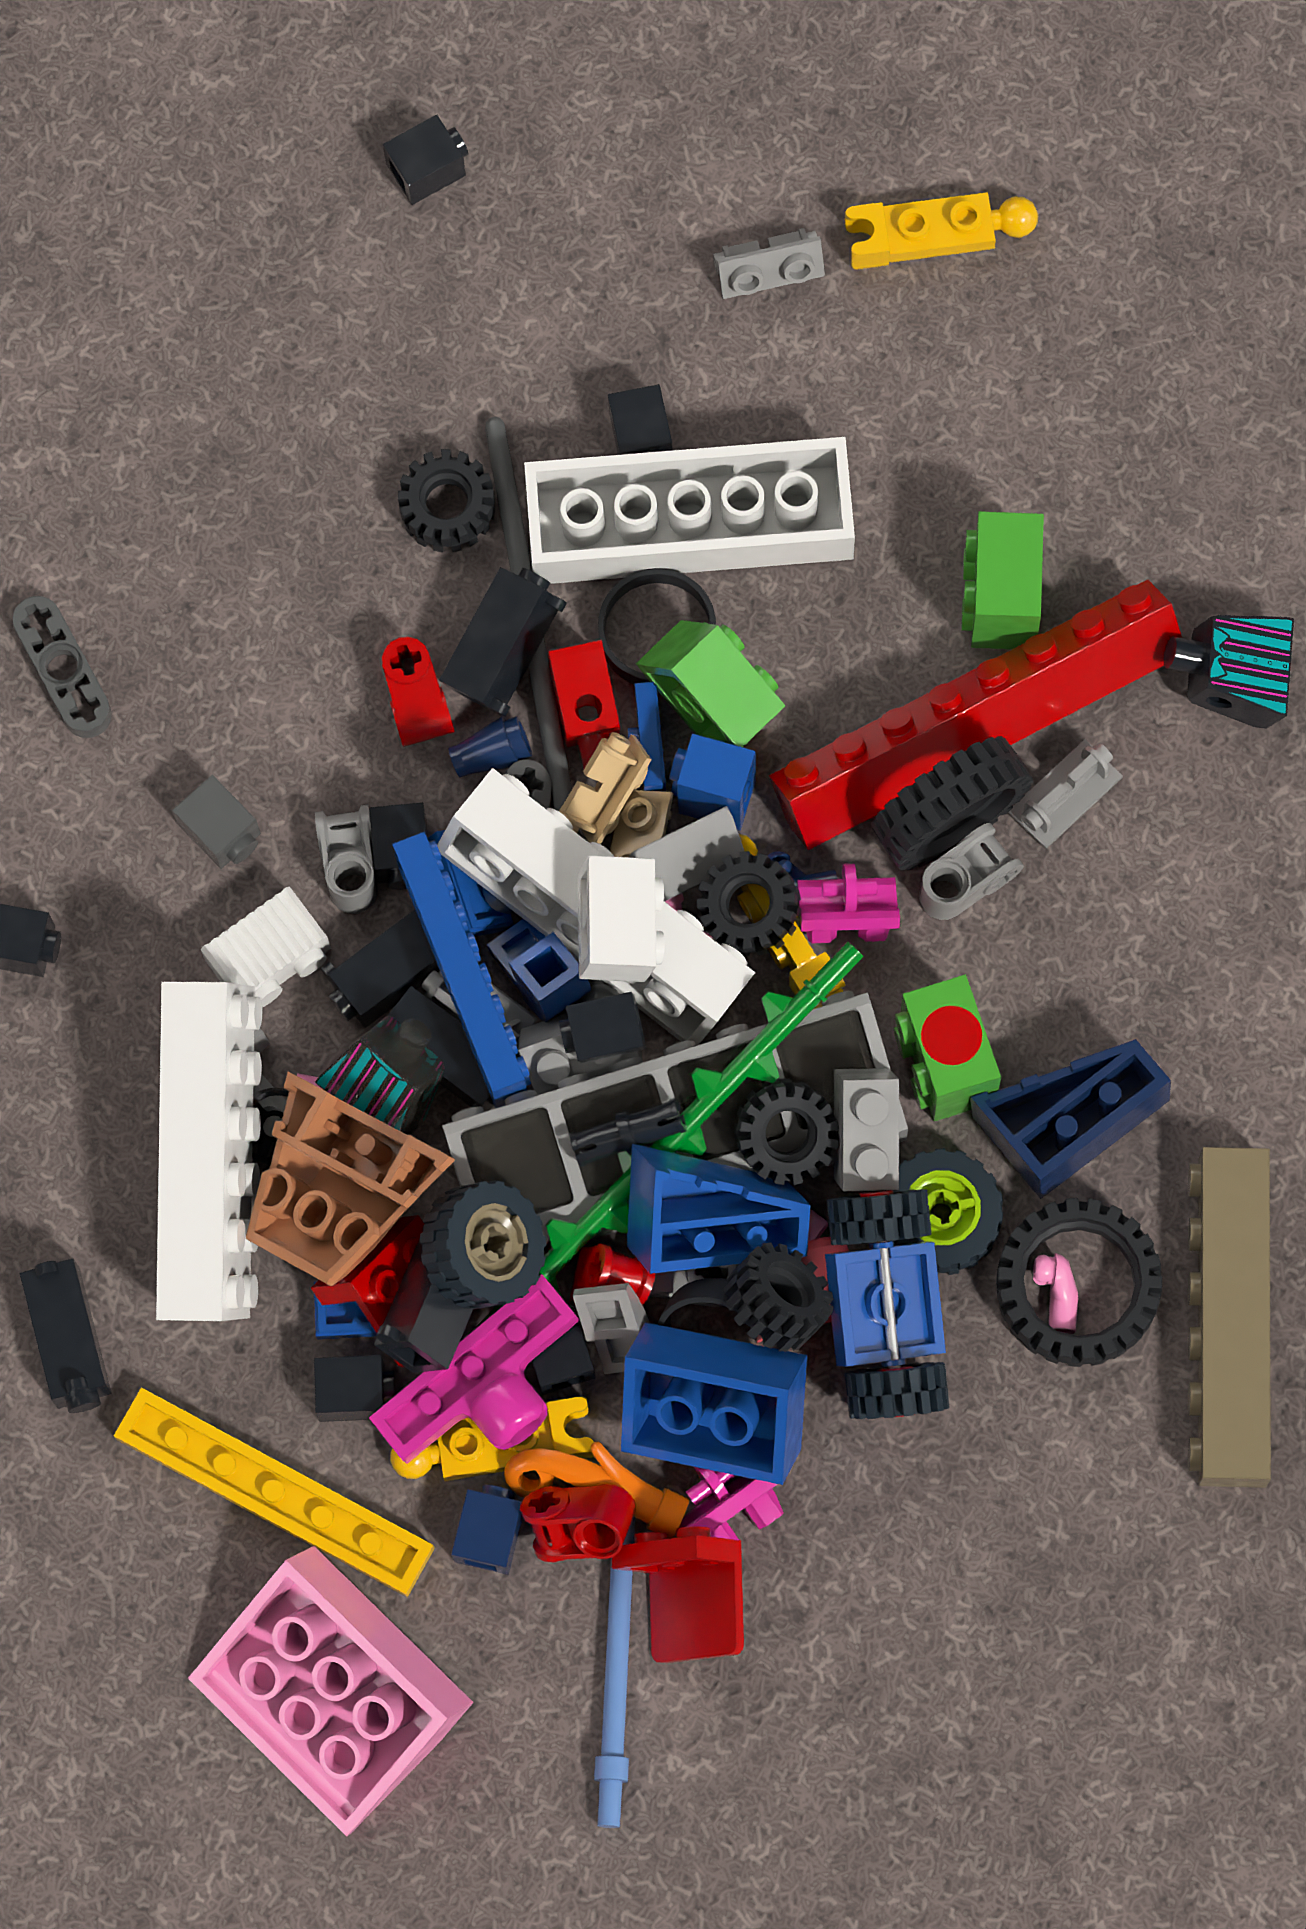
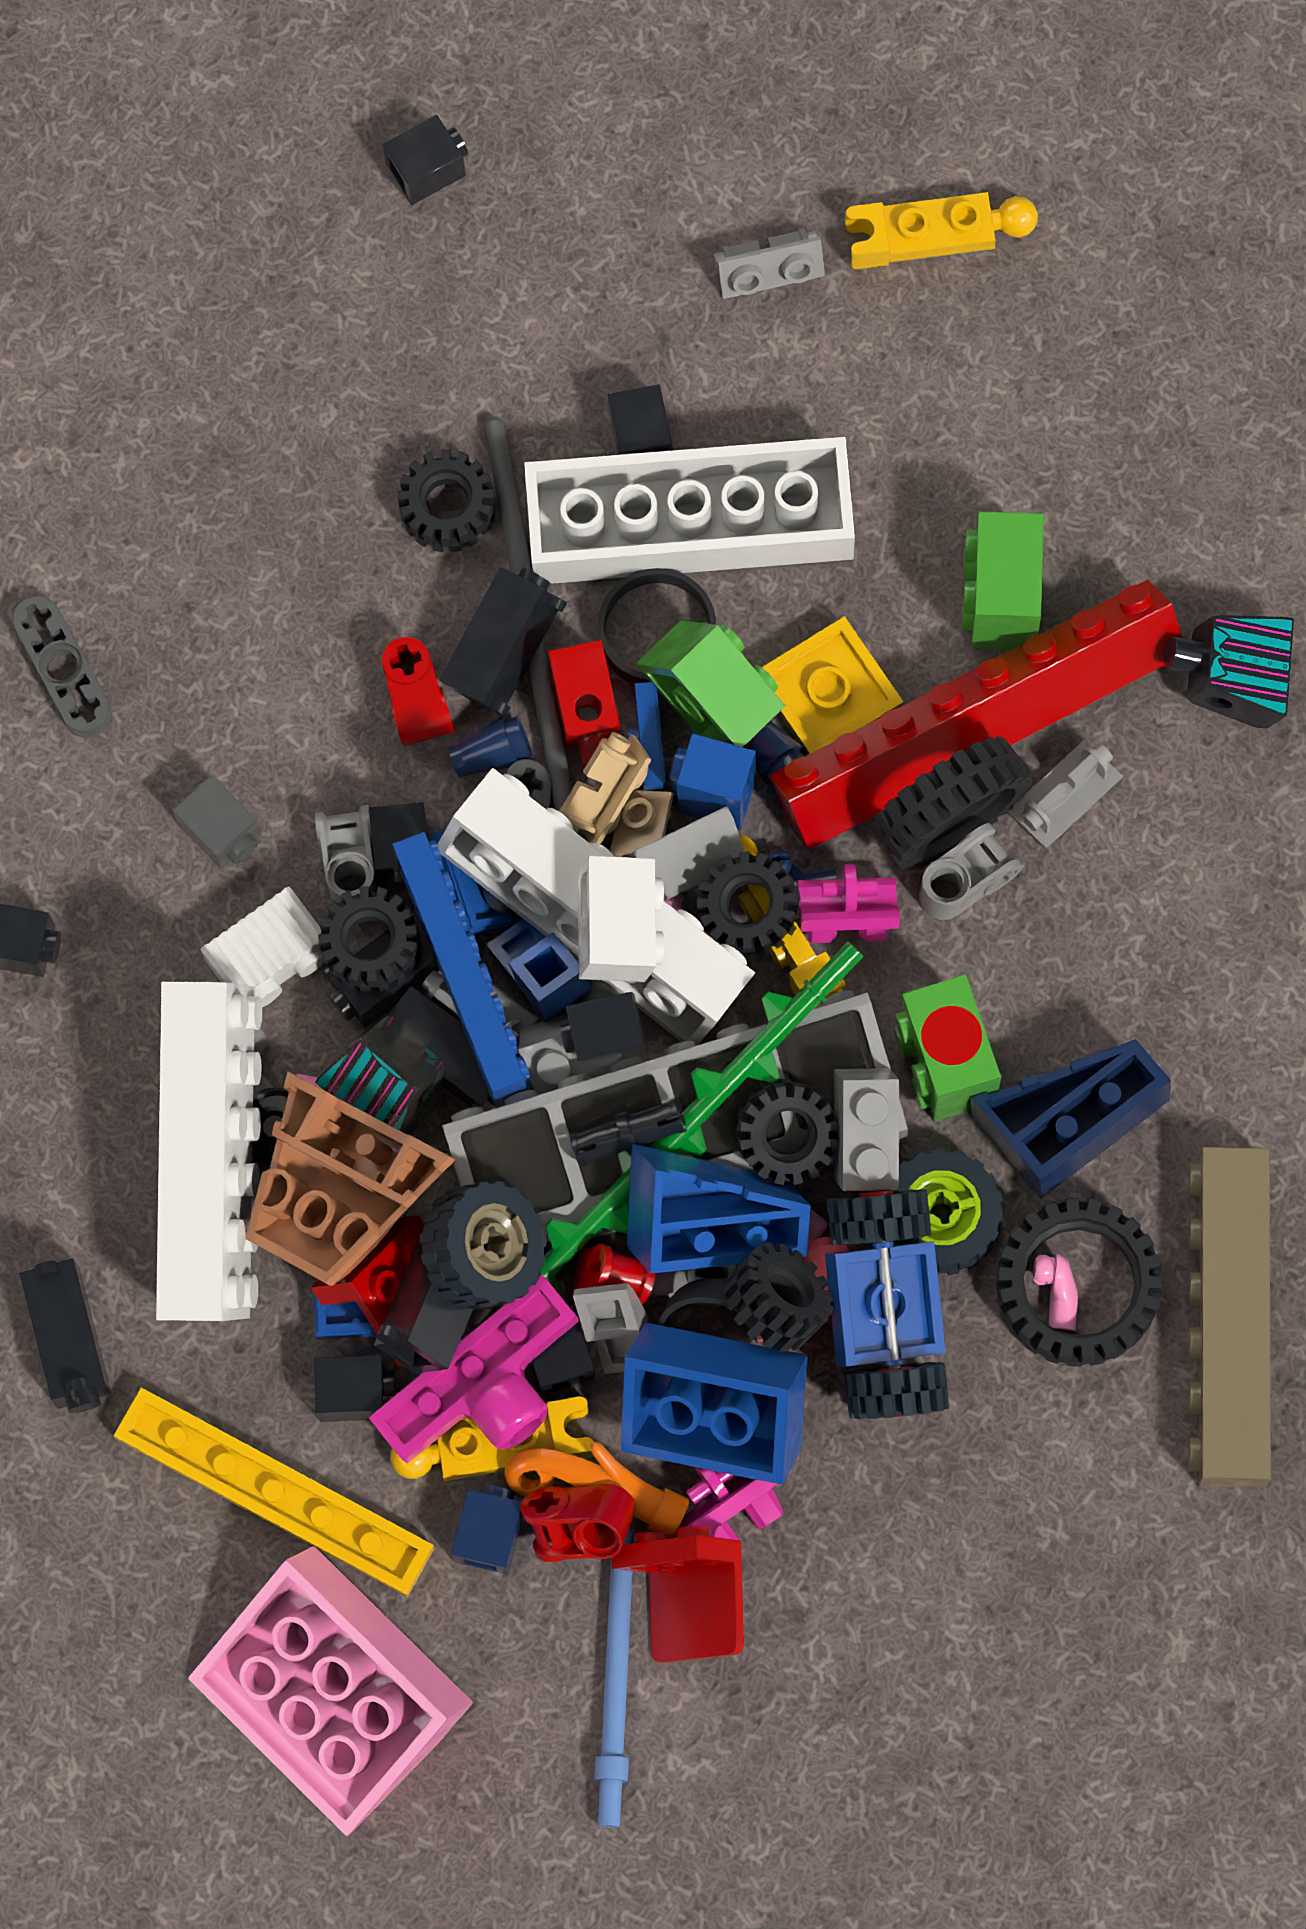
none -> black tyre [318,886,420,993]
none -> dark blue cone [746,720,807,784]
none -> yellow plate [762,616,904,755]

